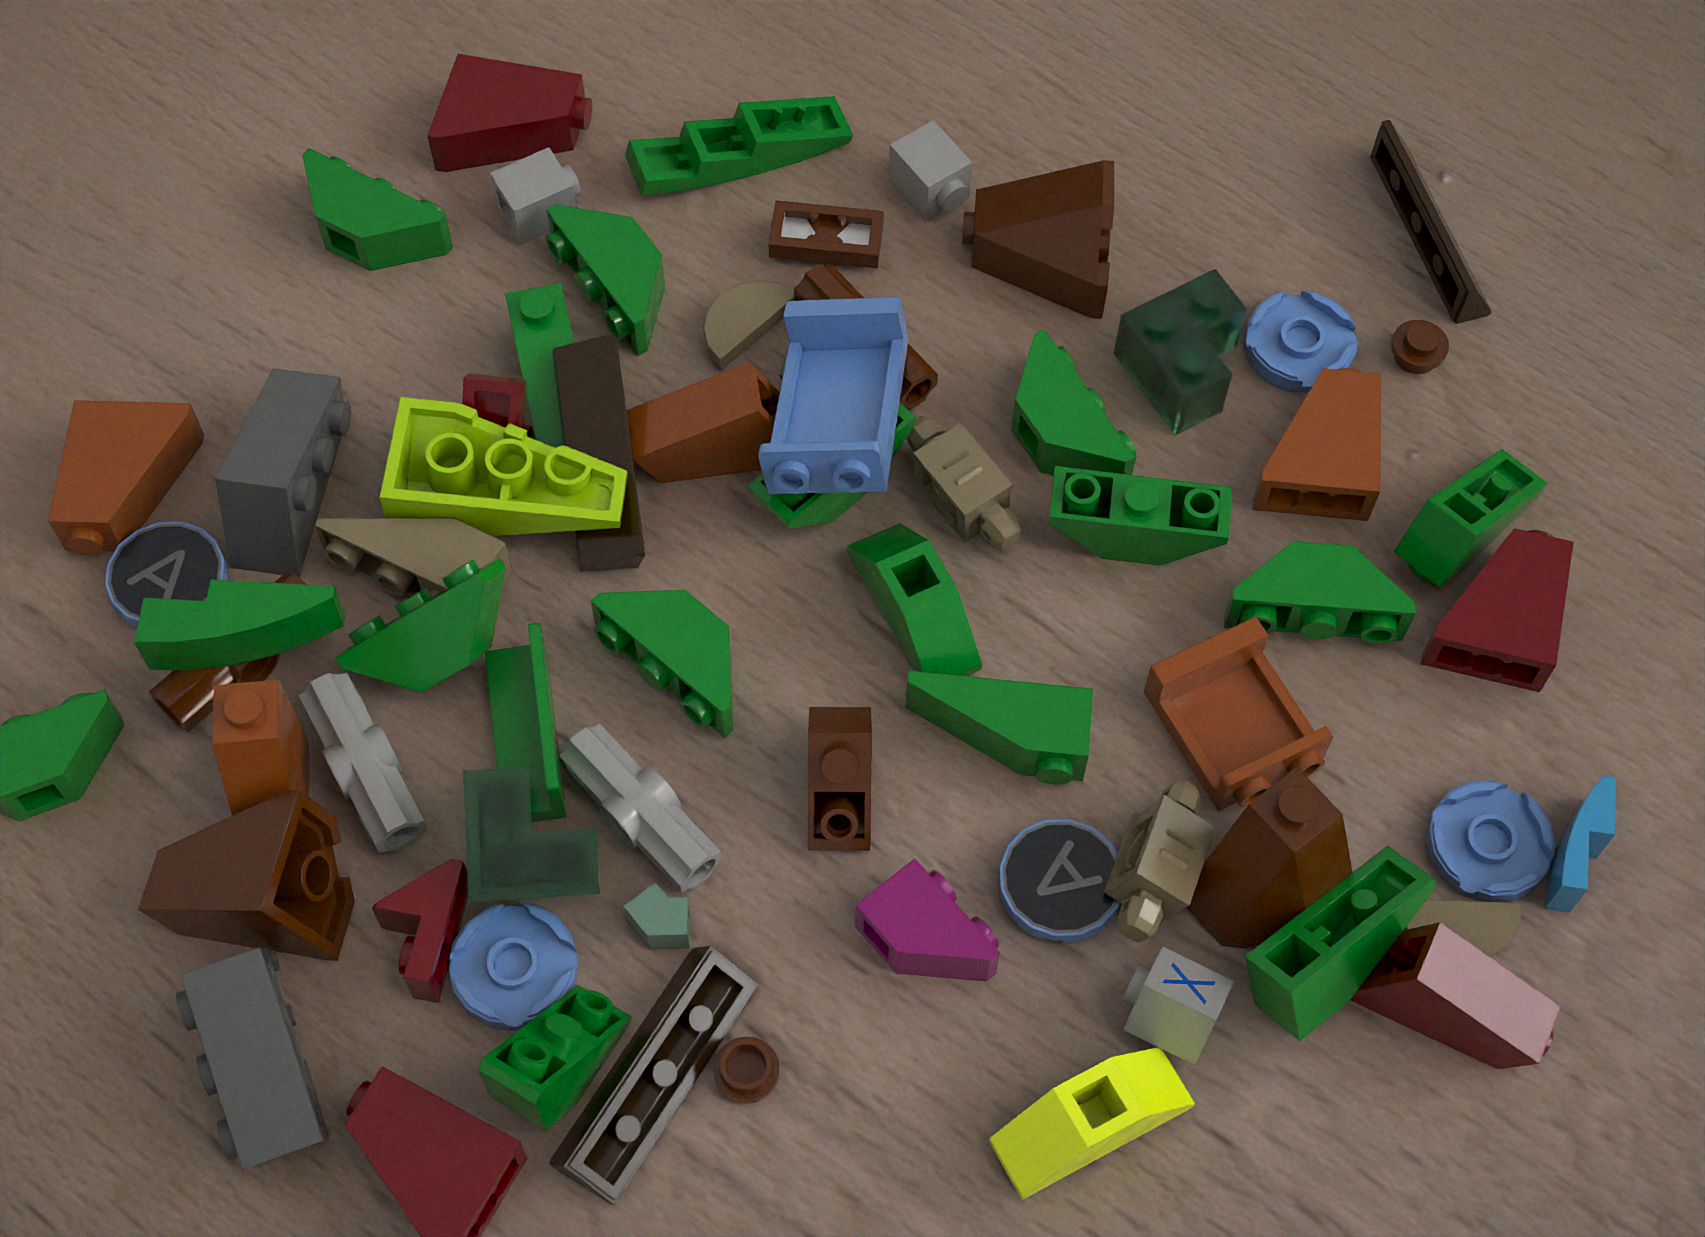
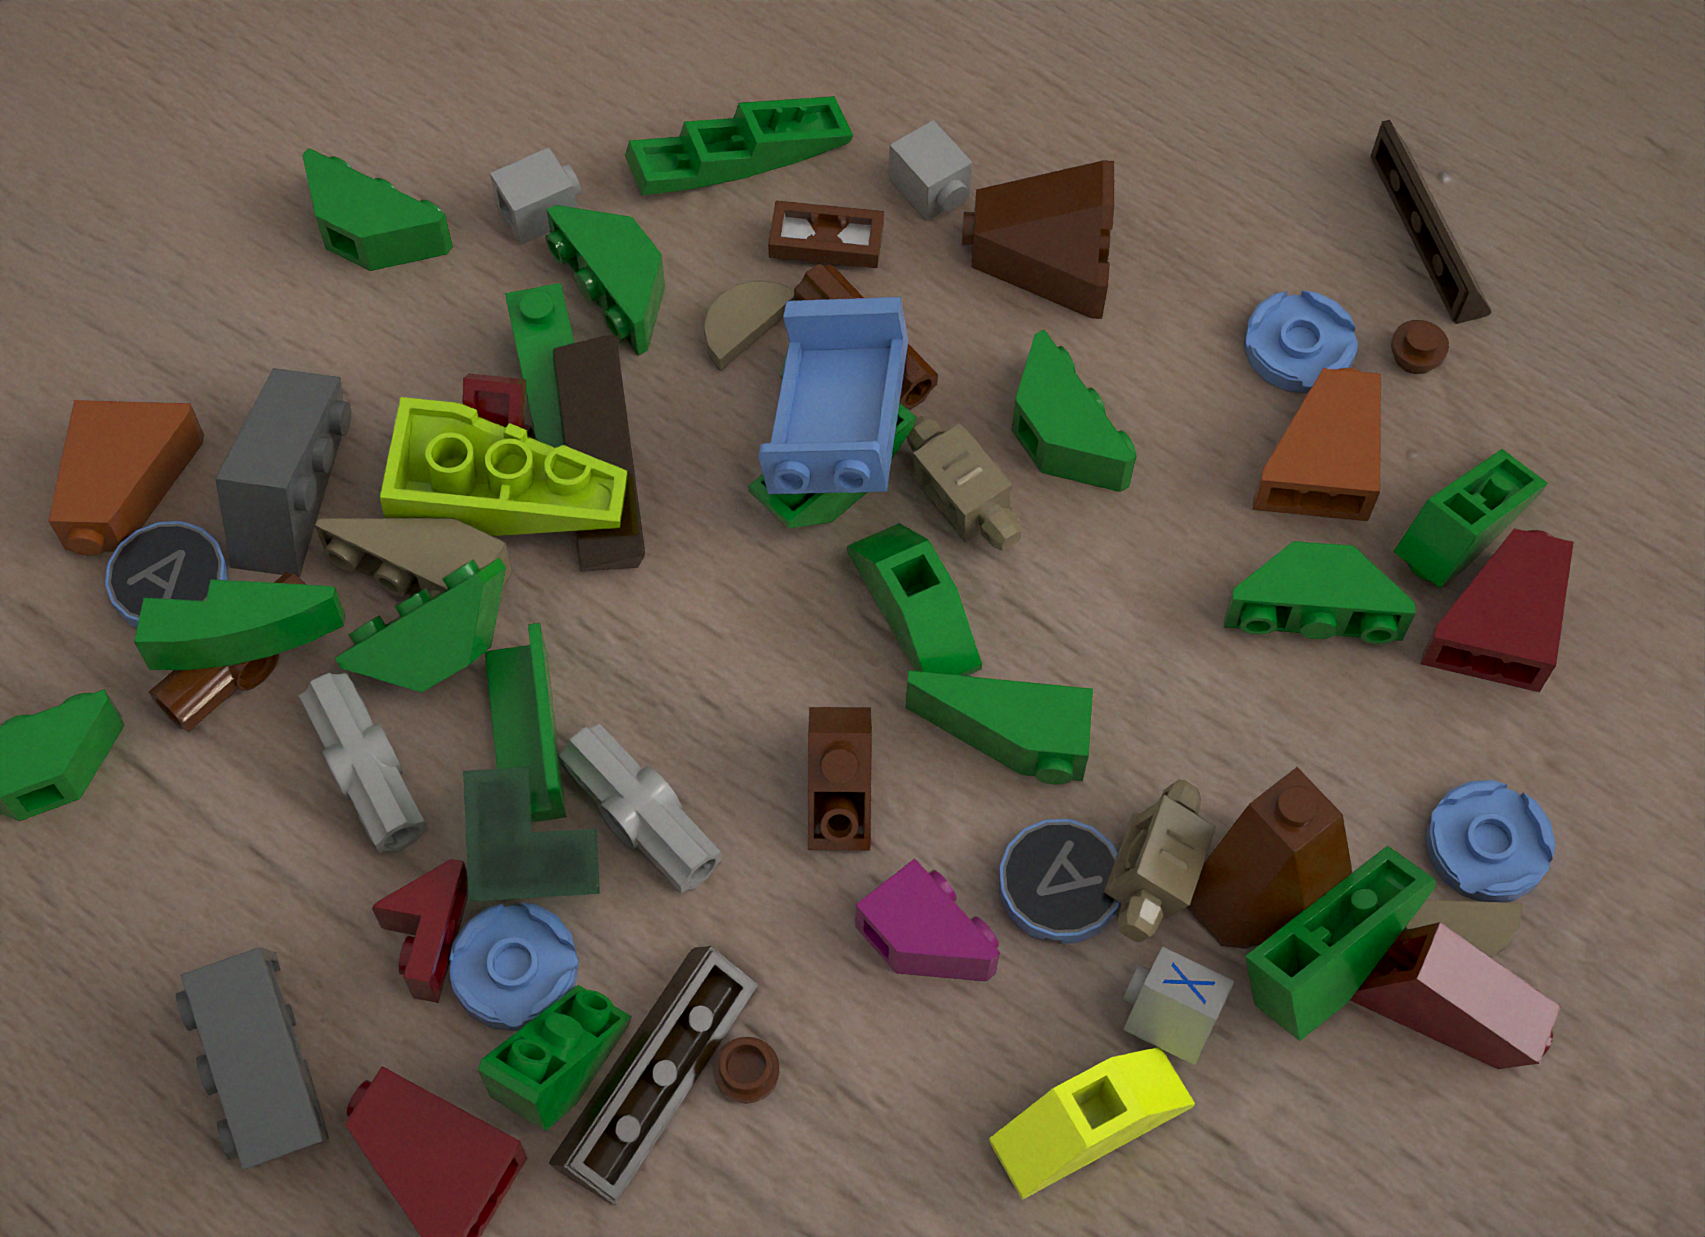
reddish brown slope [138,790,355,961] -> none
dark orange slope [212,679,309,816] -> none
dark red slope [427,54,592,172] -> none
green slope [591,590,733,738] -> none
sand green piece [624,883,690,949] -> none
dark orange slope [626,362,780,483] -> none
green slope [1048,466,1232,566] -> none
clear green brick [1113,269,1247,435] -> none
dark orange panel [1144,617,1333,811] -> none
dark azure slope [1544,775,1616,912] -> none

